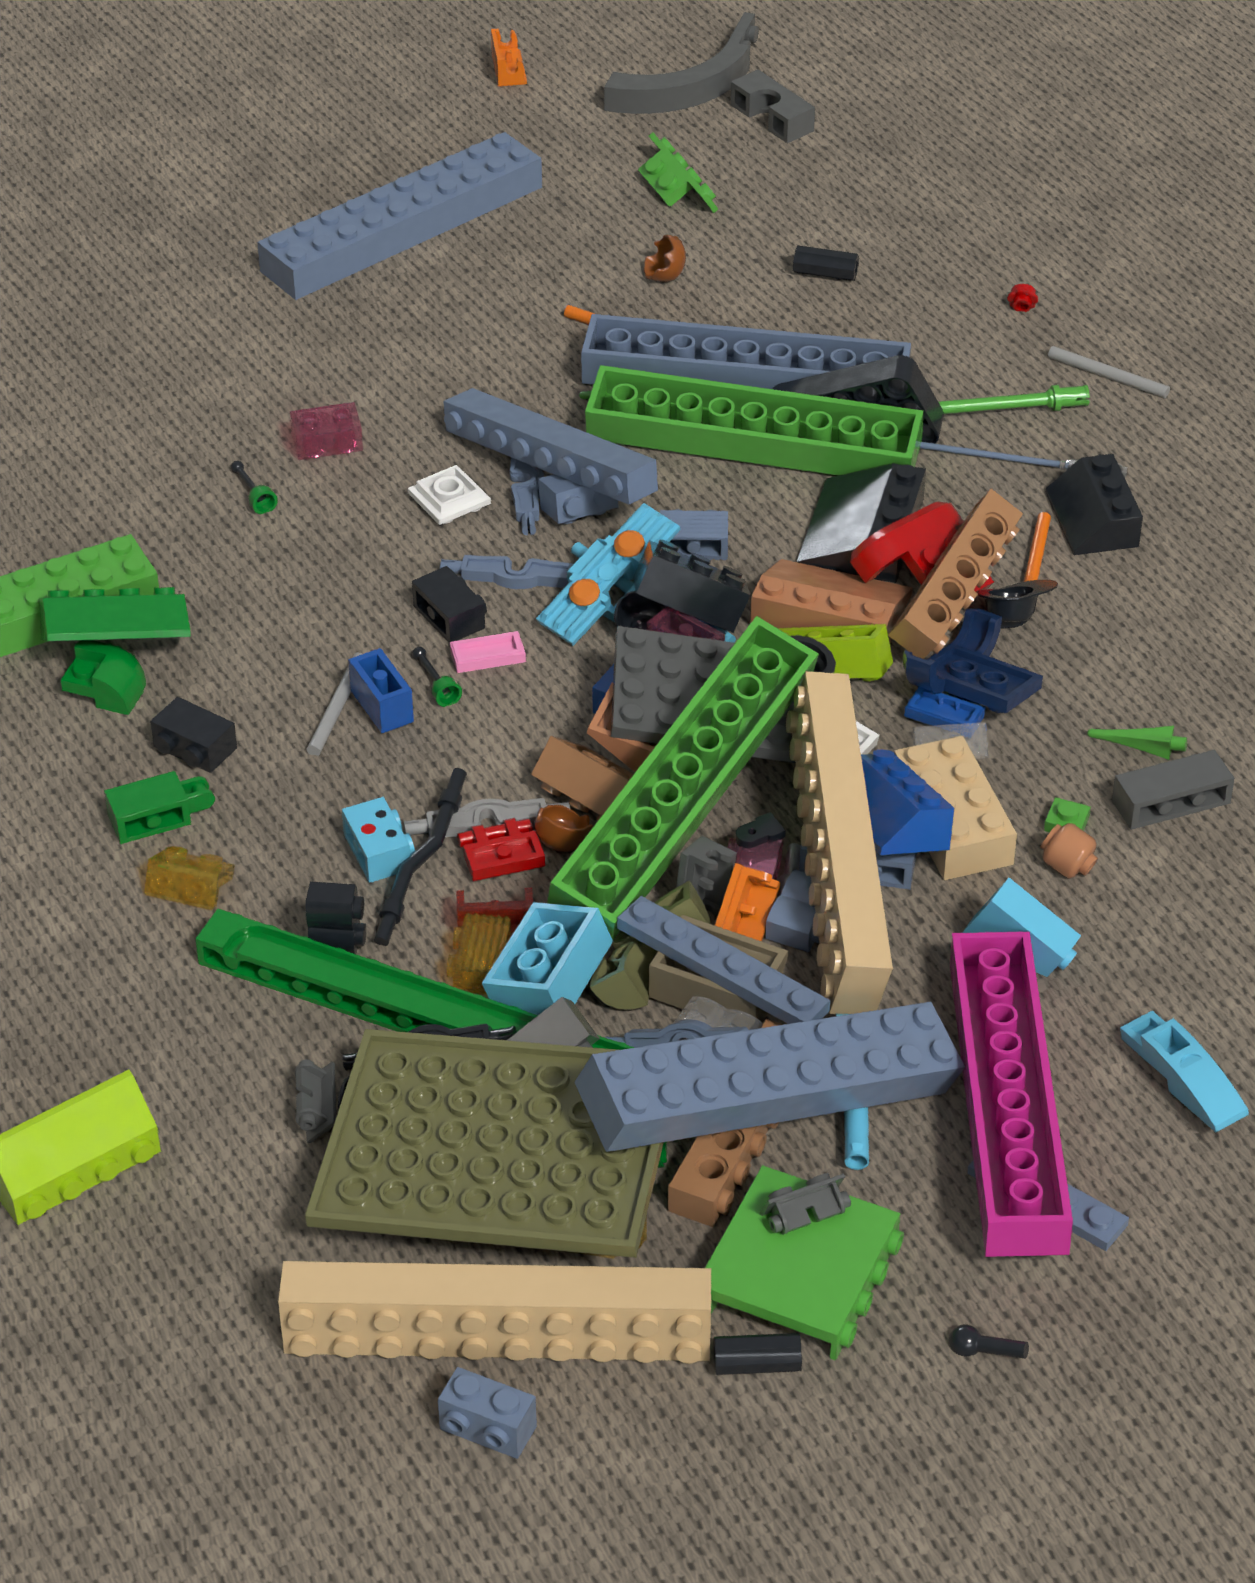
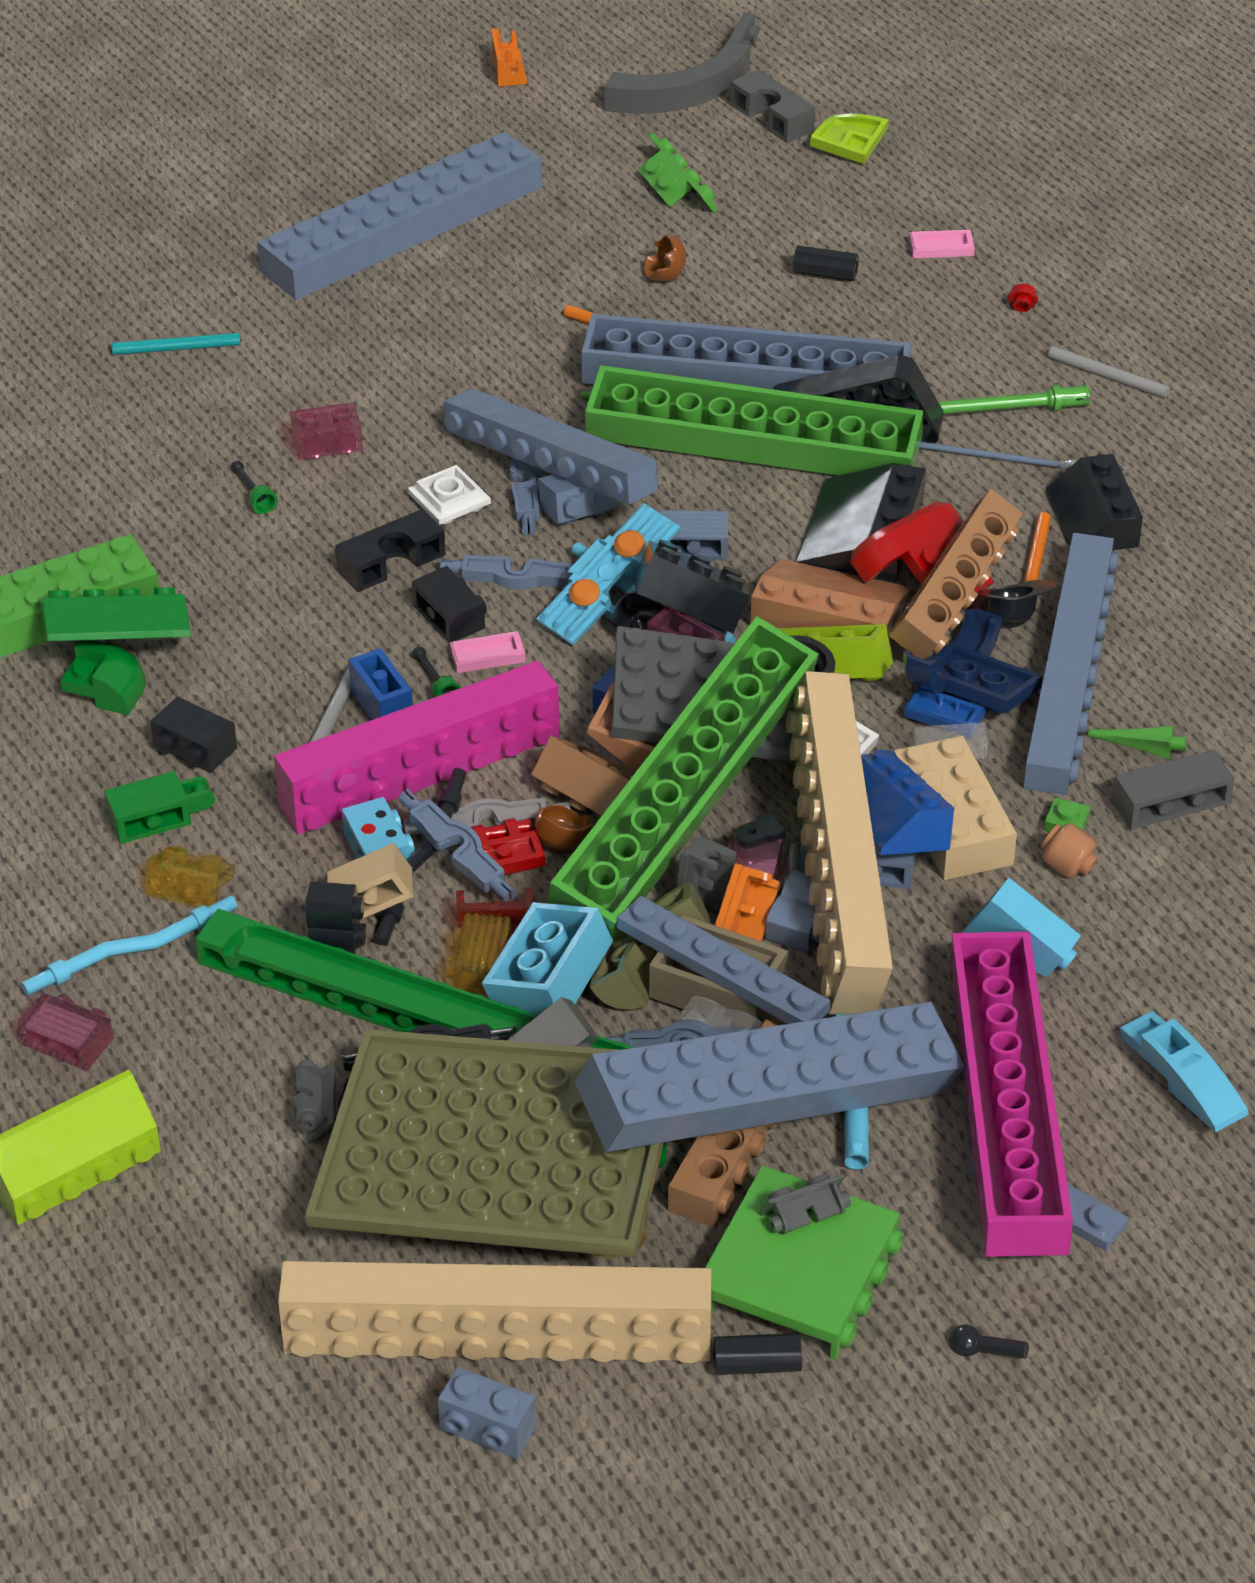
none -> clear pink brick [18,992,114,1071]
none -> medium azure bar [21,895,238,996]
none -> teal bar [112,333,241,355]
none -> dark pink brick [274,660,560,835]
none -> tan brick [327,843,413,919]
none -> black arch [335,509,446,592]
none -> sand blue piece [398,789,517,903]
none -> lime plate [810,113,889,164]
none -> bright pink tile [909,230,975,258]
none -> sand blue brick [1024,533,1119,795]

